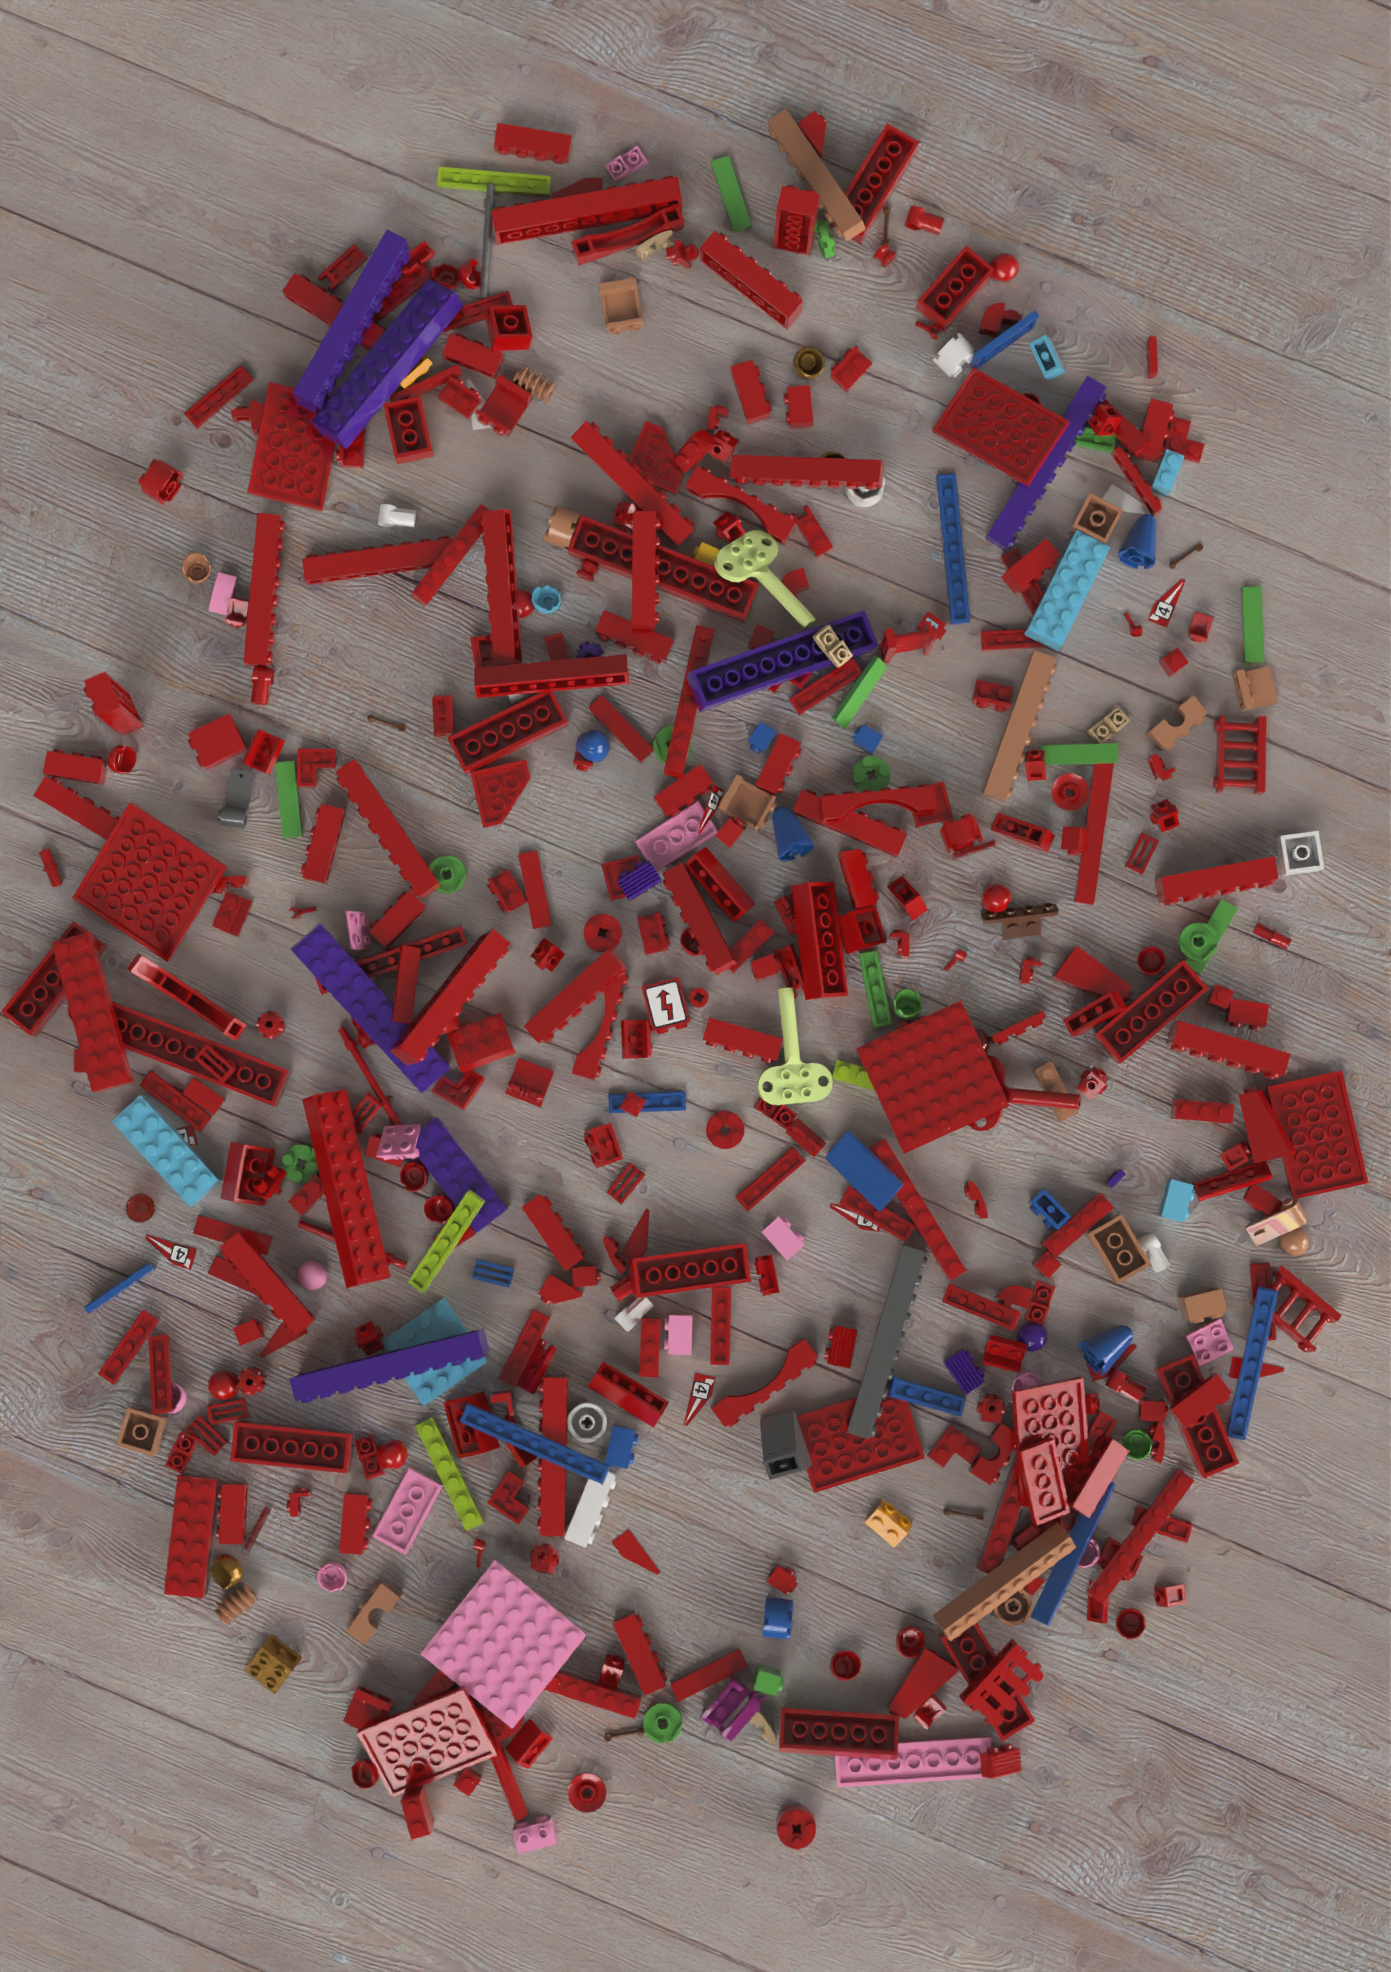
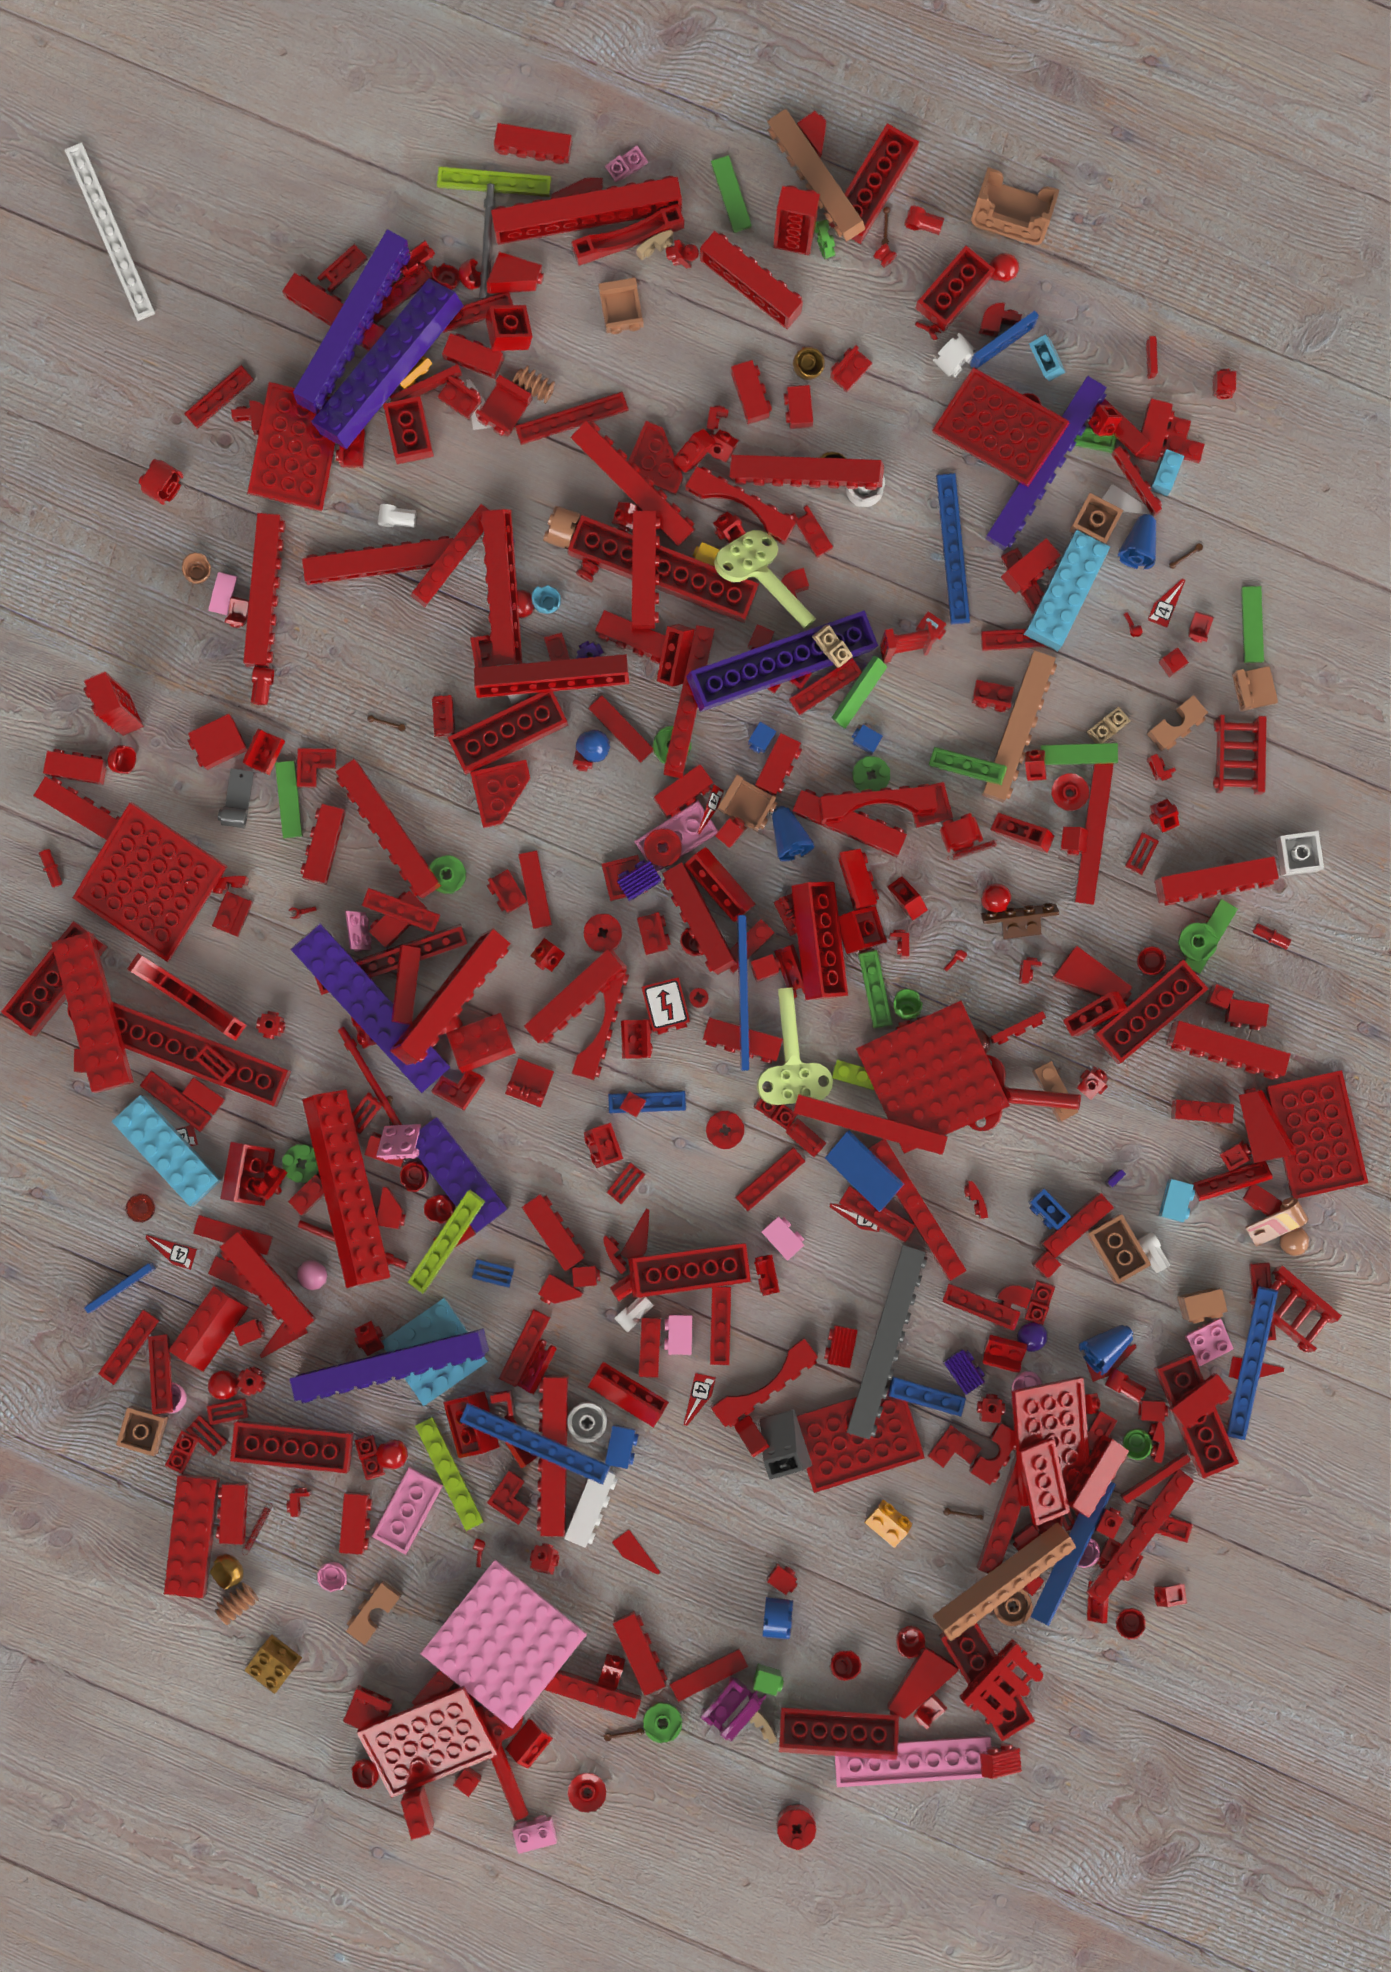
none -> white plate [65,143,155,321]
none -> red slope [168,1285,249,1372]
none -> red tile [362,887,441,933]
none -> red slope [377,1187,406,1229]
none -> red slope [487,252,544,294]
none -> red tile [515,391,629,445]
none -> red plate [644,829,682,867]
none -> red brick [656,624,695,687]
none -> red tile [734,1415,769,1458]
none -> blue tile [737,915,749,1071]
none -> red tile [793,1094,948,1155]
none -> bright green tile [929,747,1007,785]
none -> nougat windscreen [971,167,1059,245]
none -> red brick [1095,1507,1124,1540]
none -> red tile [1120,1453,1191,1503]
none -> red brick [1213,369,1236,400]

